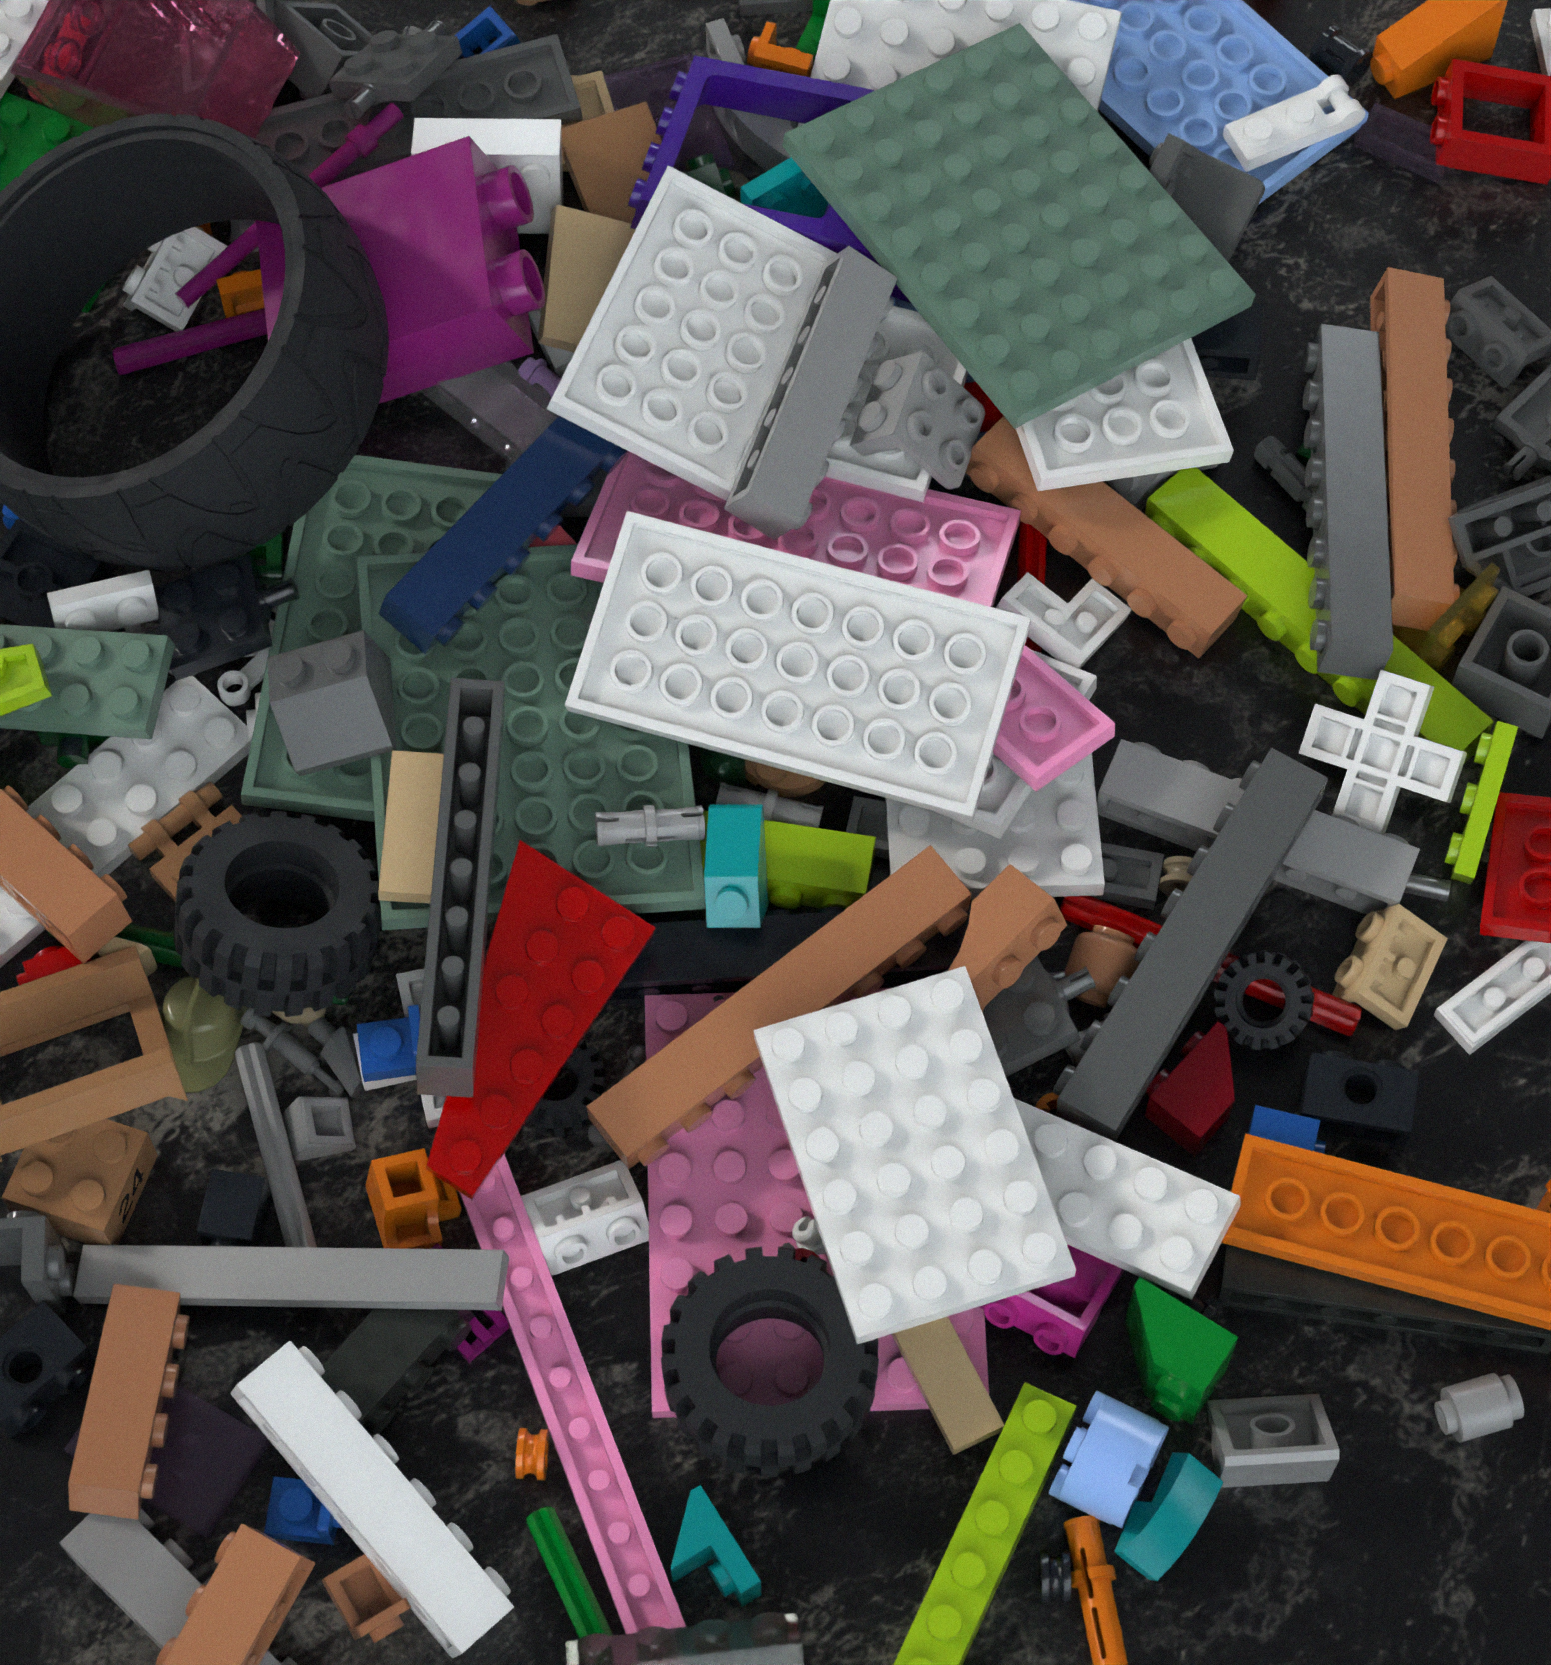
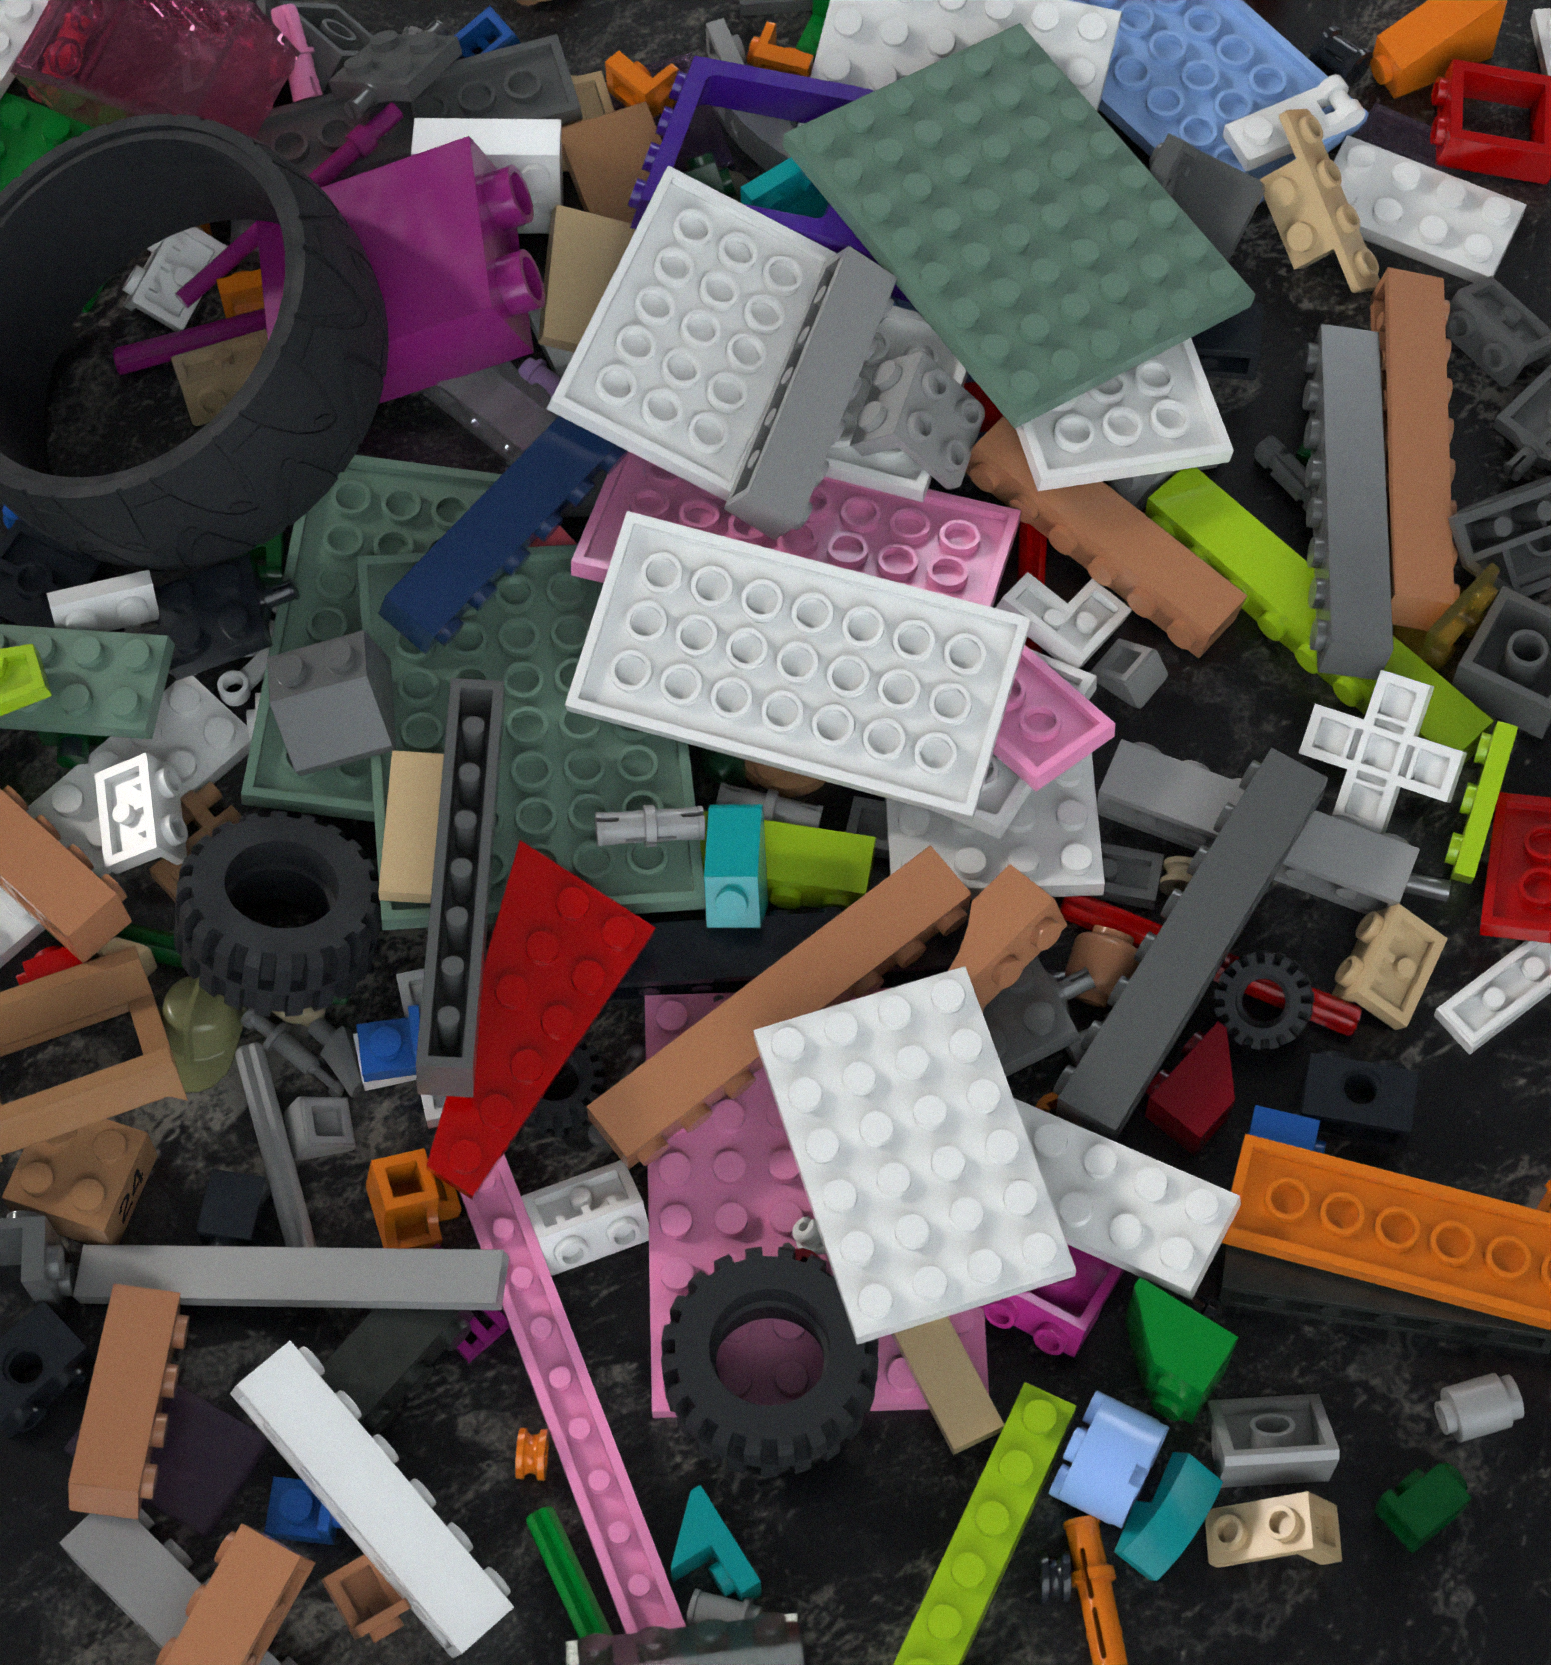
none -> white bracket [95,753,188,874]
none -> tan bracket [171,329,268,426]
none -> bright pink axle [270,4,323,103]
none -> orange bracket [605,51,680,118]
none -> light grey pin [686,1588,763,1644]
none -> light grey slope [1089,638,1168,709]
none -> tan bracket [1205,1491,1342,1568]
none -> tan bracket [1259,109,1380,293]
none -> white plate [1334,135,1527,283]
none -> dark green brick [1374,1462,1472,1554]

